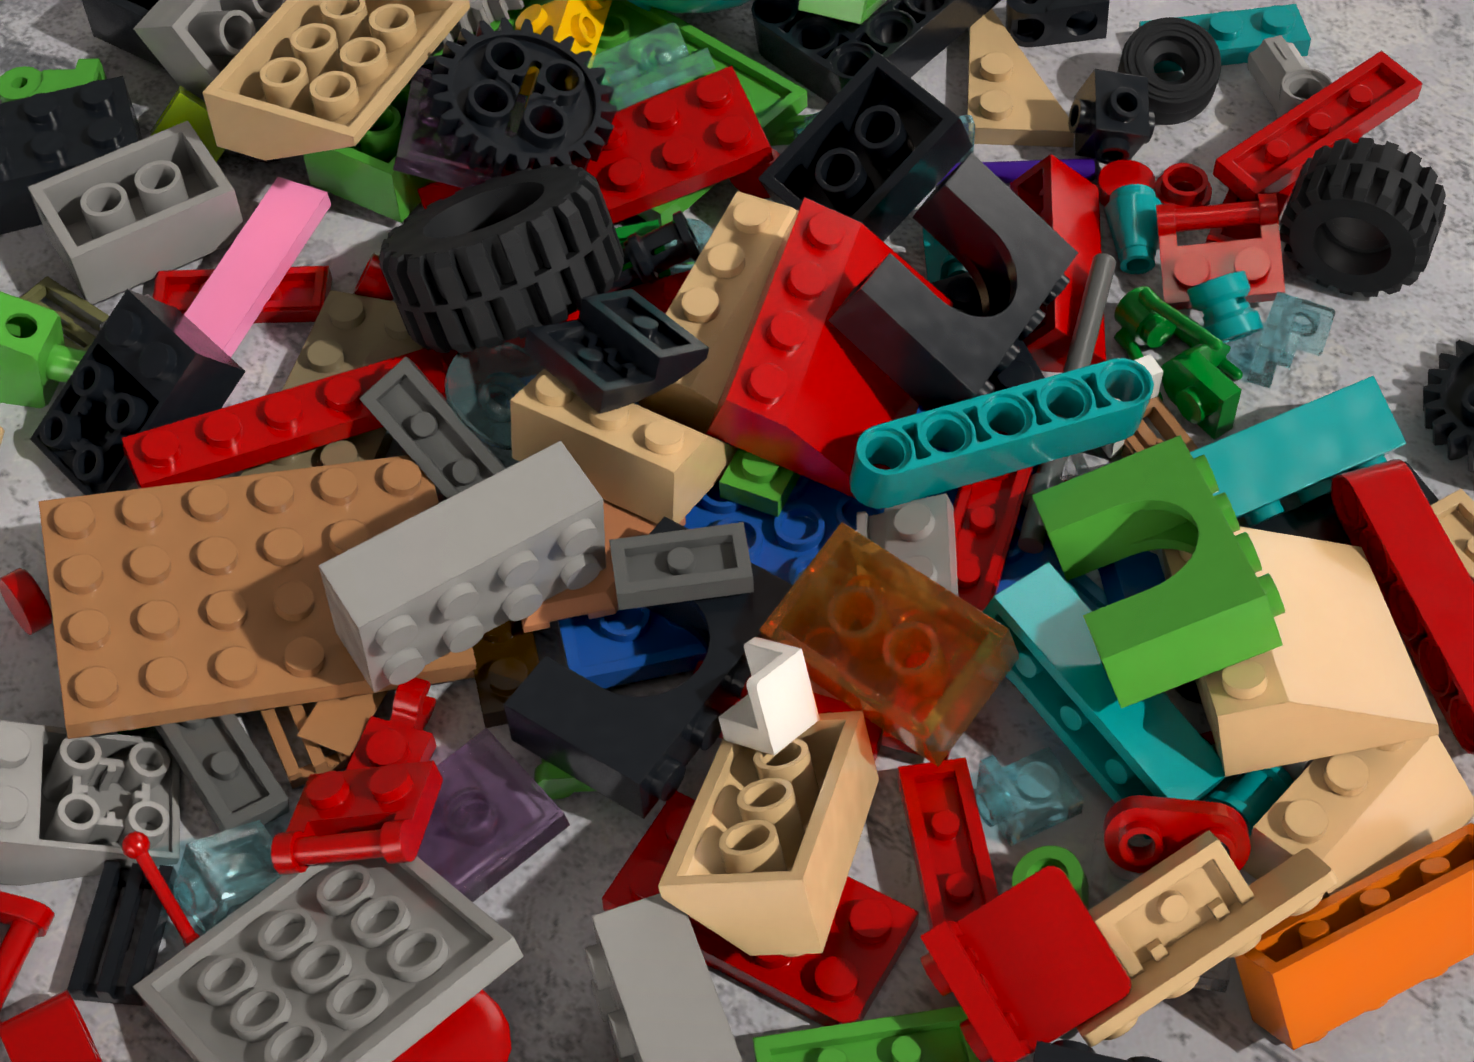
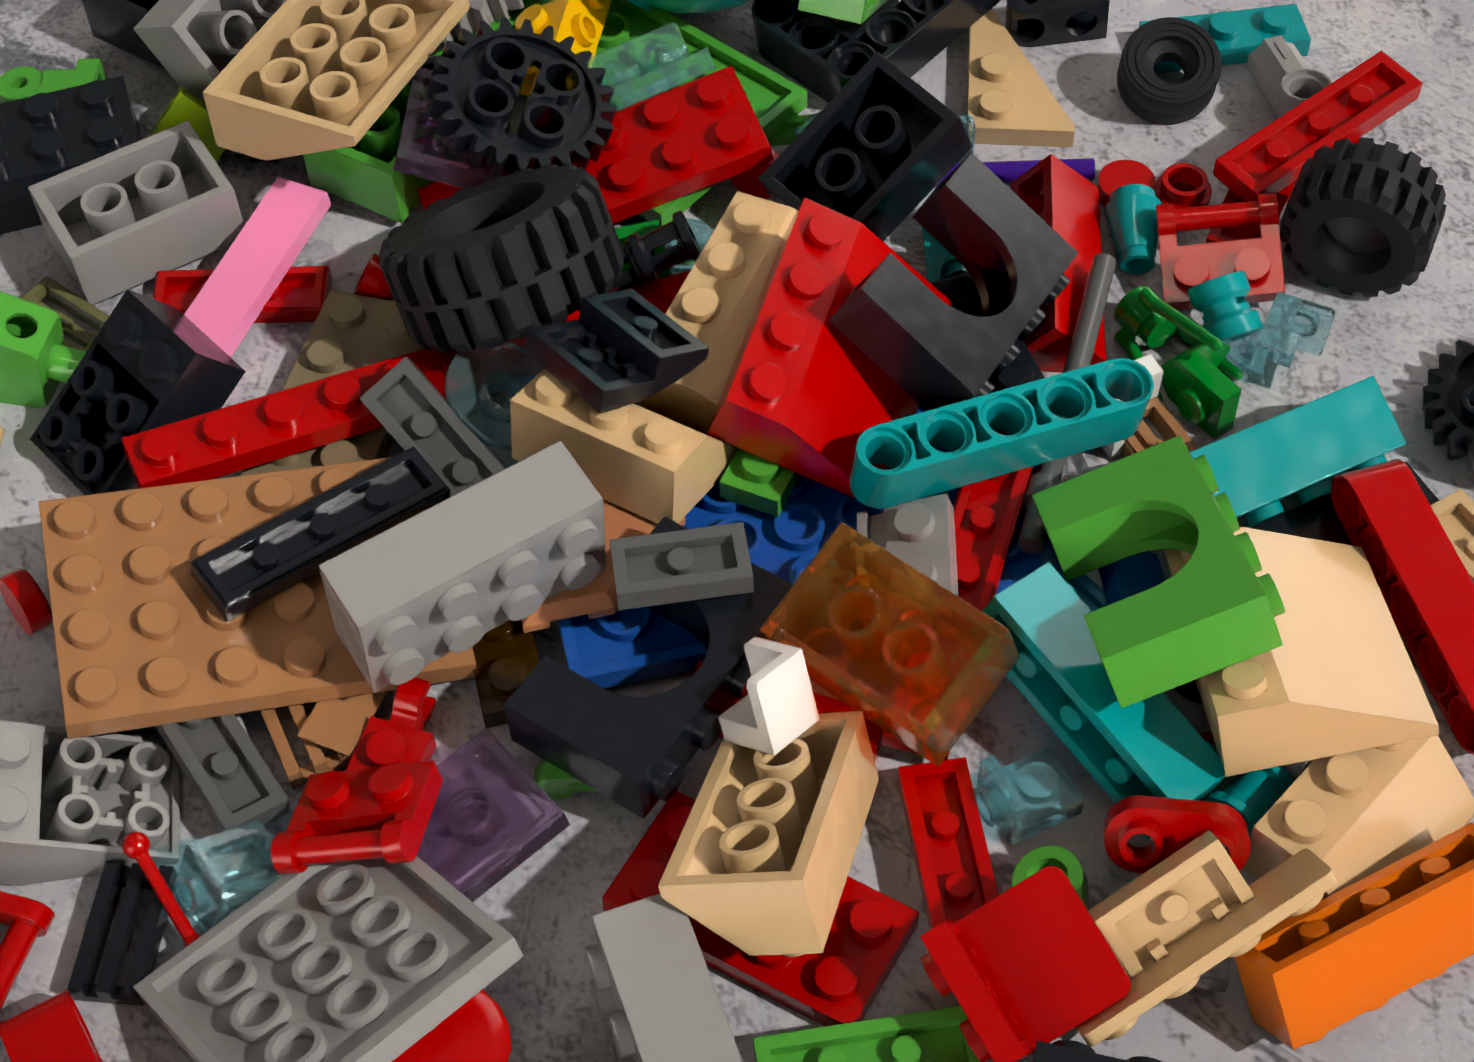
black brick [1068,69,1155,164] -> none
none -> black tile [190,446,450,622]

